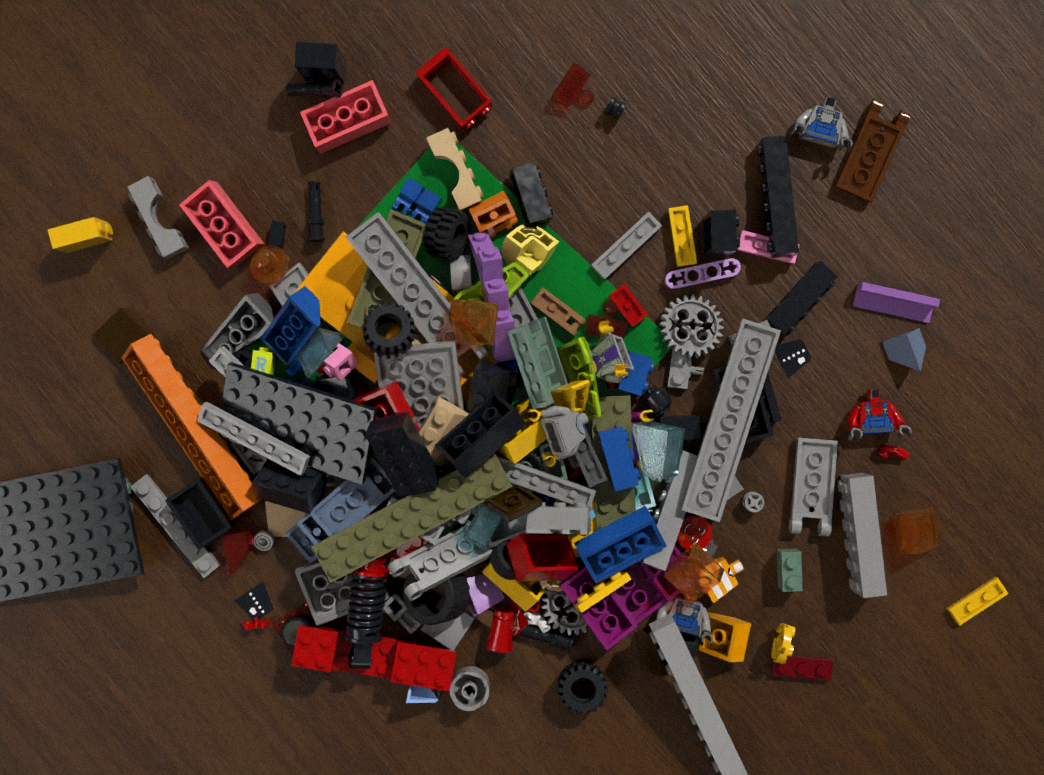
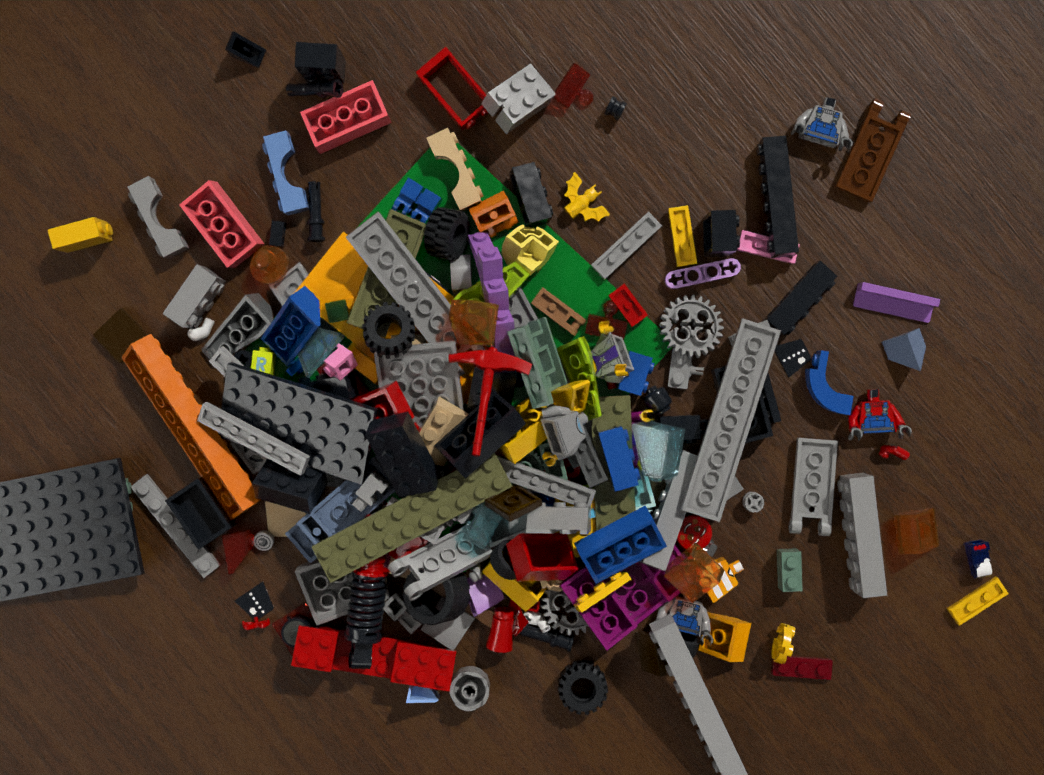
none -> light grey piece [163,264,226,328]
none -> white arm [187,318,215,341]
none -> black slope [225,31,266,68]
none -> medium blue arch [262,131,309,215]
none -> clear green plate [325,299,349,323]
none -> light grey hips [352,471,391,512]
none -> red piece [448,347,532,456]
none -> light grey arm [469,563,483,583]
none -> light grey piece [481,64,556,134]
none -> yellow animal [564,172,610,222]
none -> blue arch [805,350,854,415]
none -> clear blue leg [964,539,992,579]

